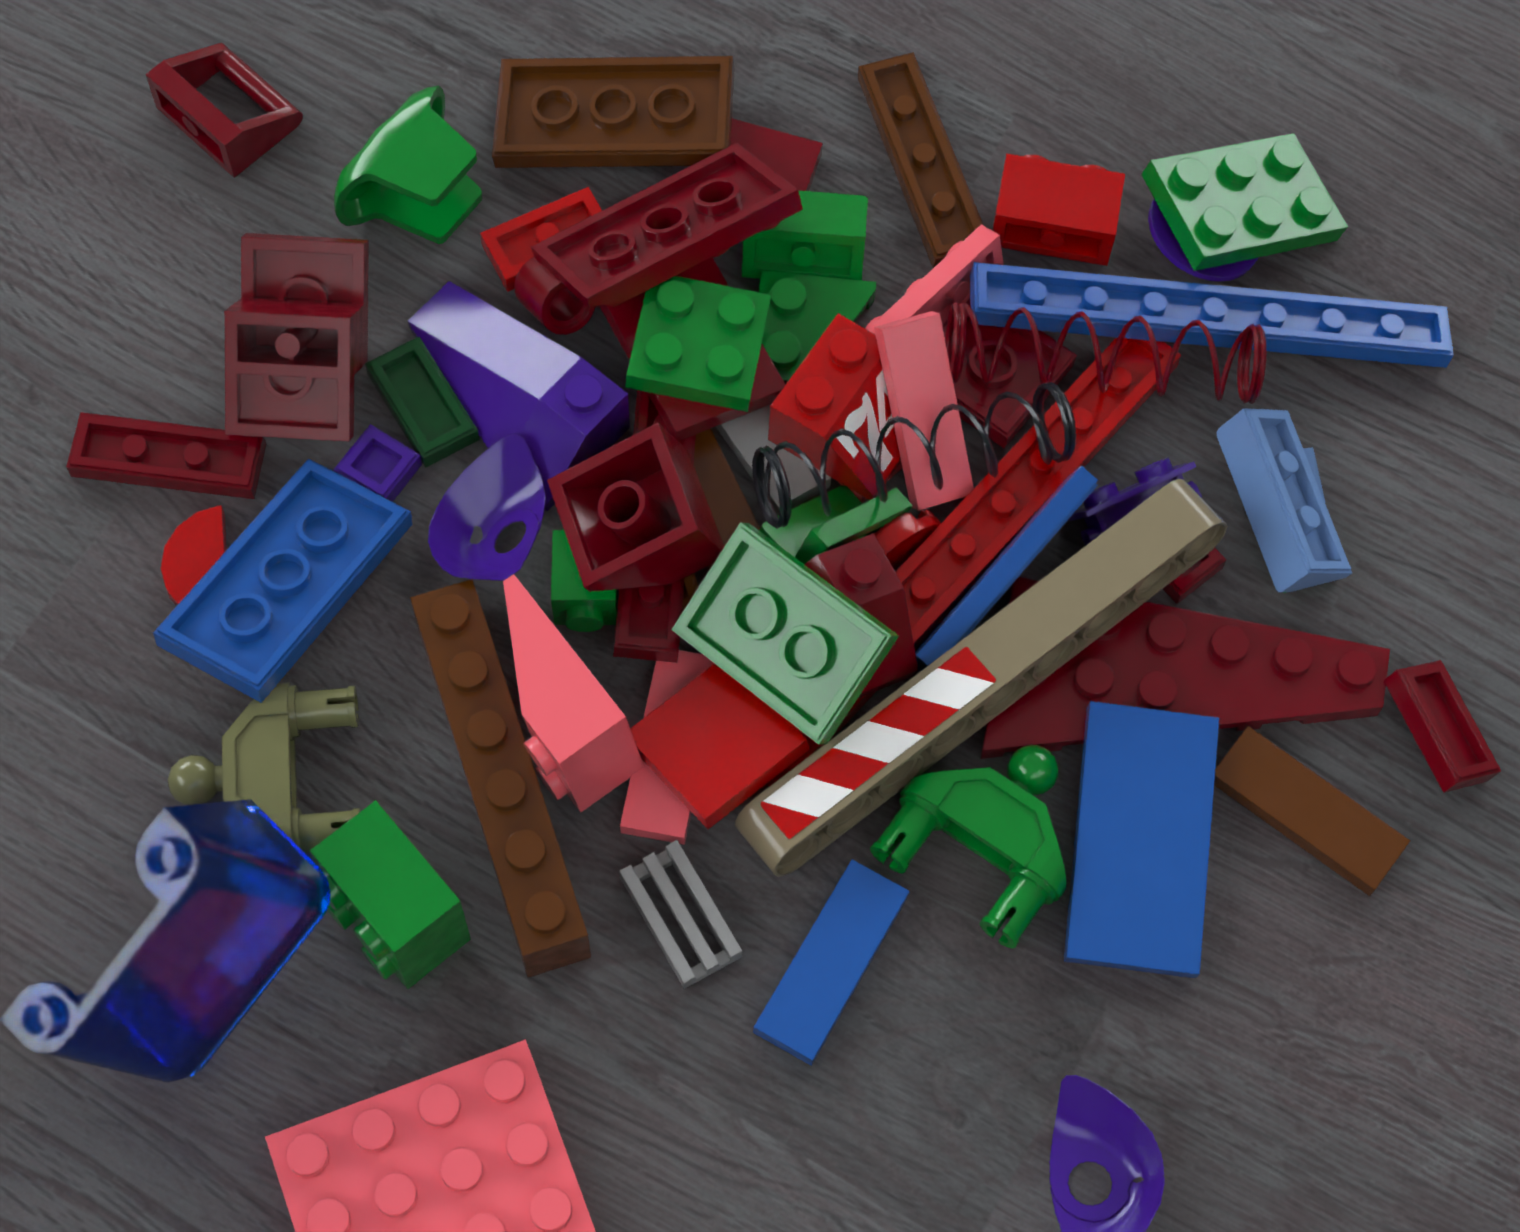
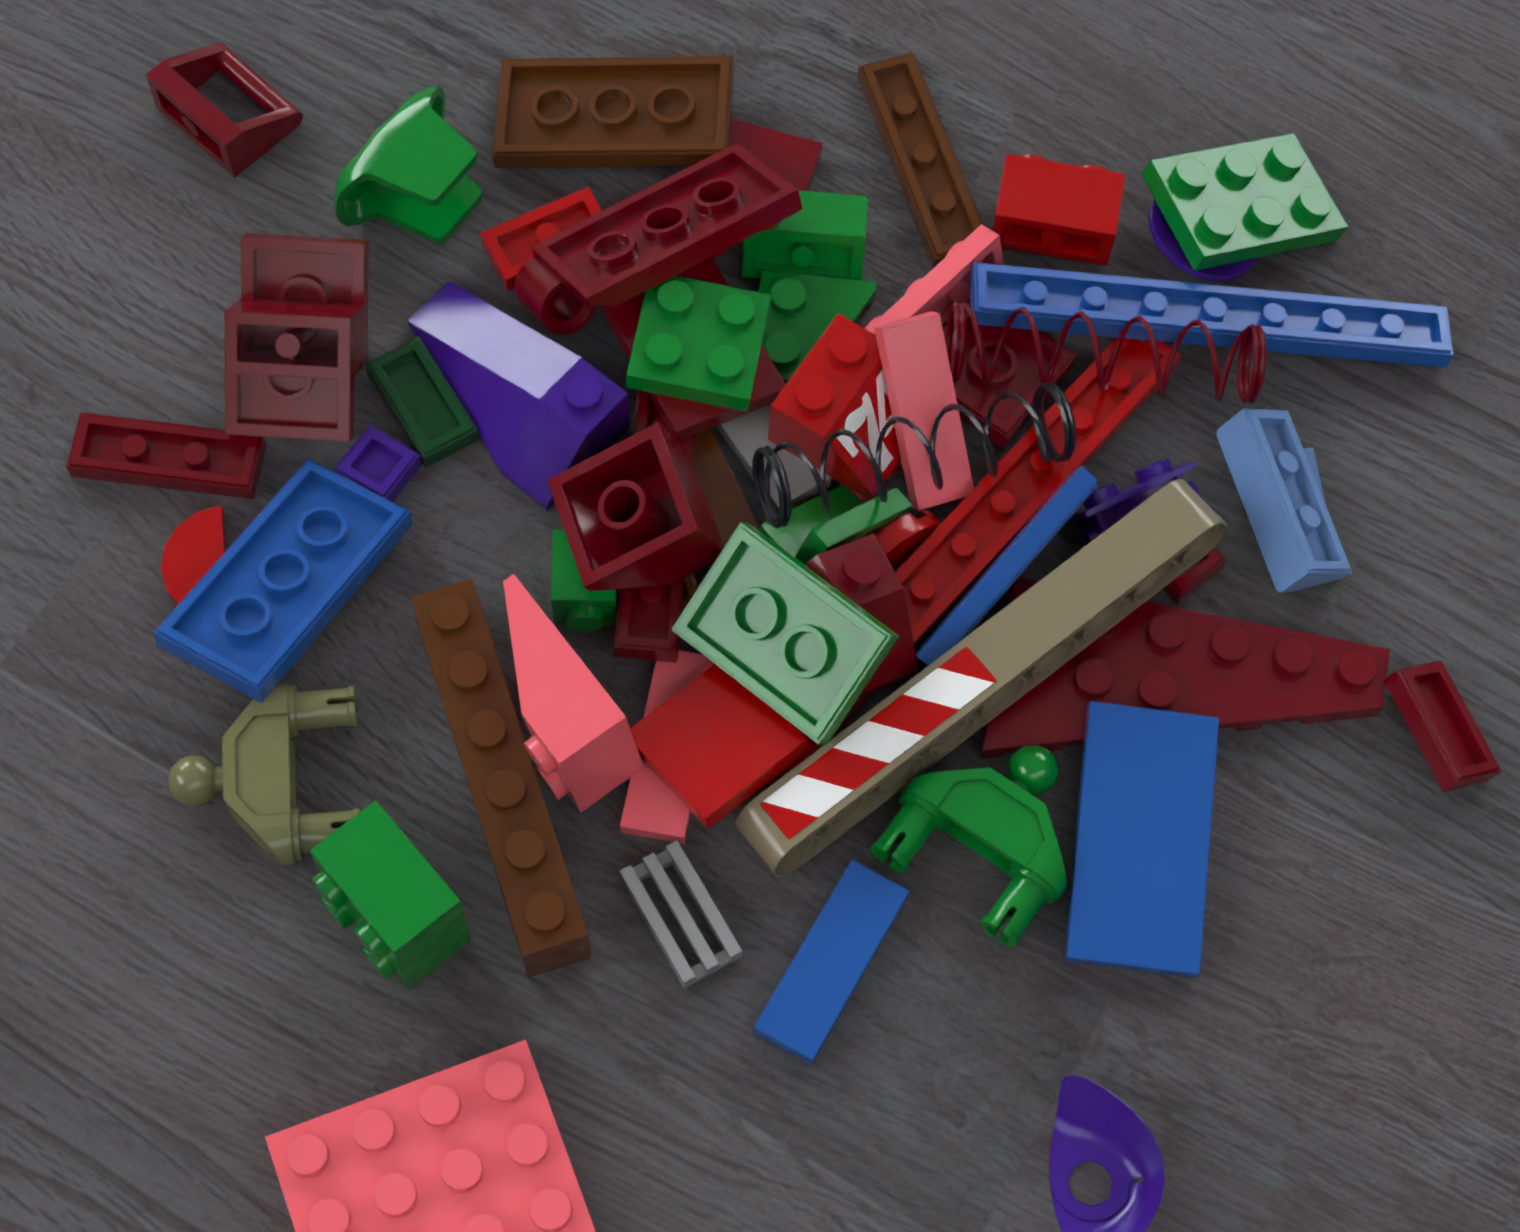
clear blue windscreen [0,799,331,1083] -> none
dark purple piece [428,433,546,581] -> none
reddish brown tile [1214,726,1411,896] -> none

